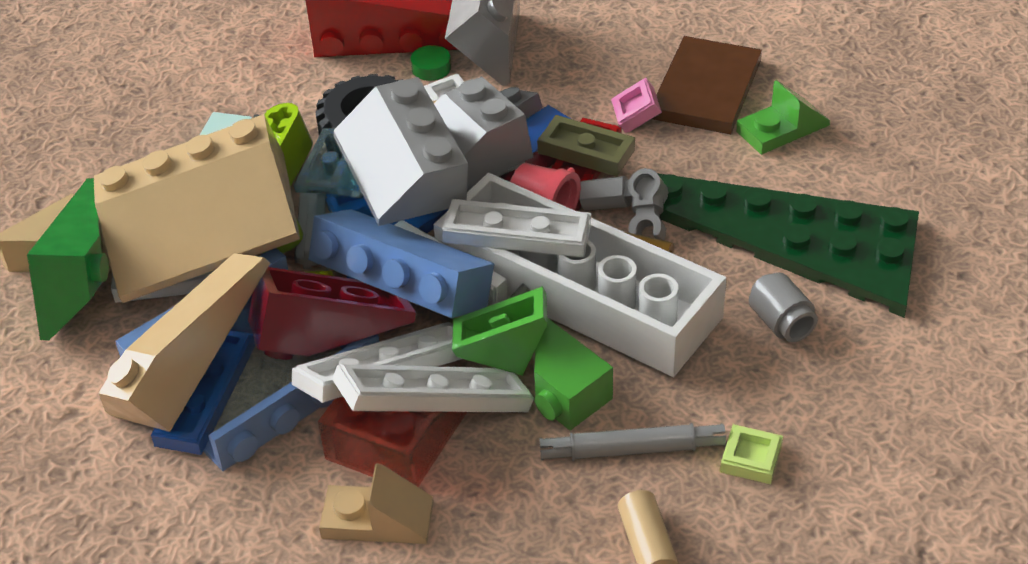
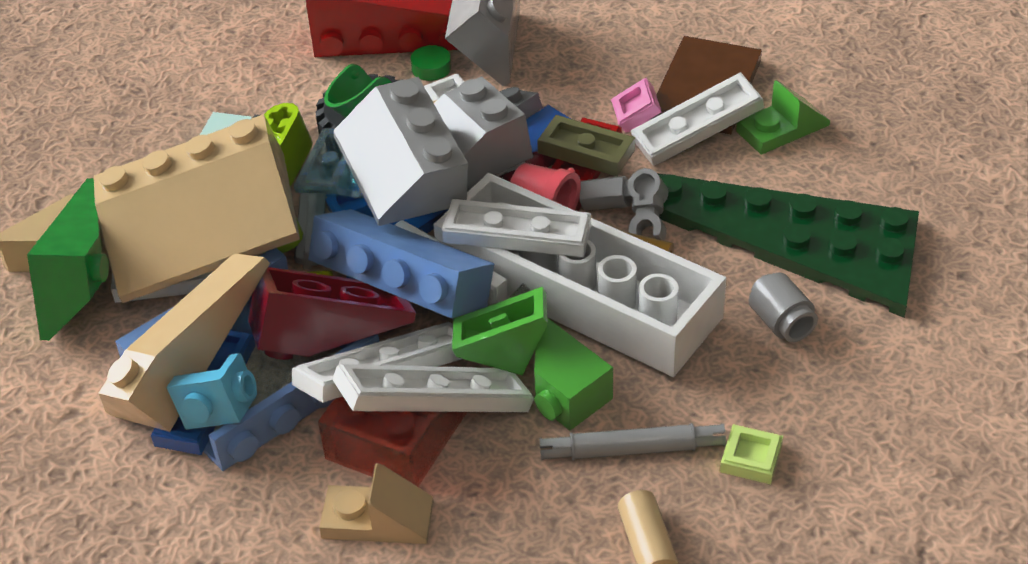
none -> medium azure bracket [166,353,257,430]
none -> green helmet [324,64,392,118]
none -> white tile [631,72,764,166]

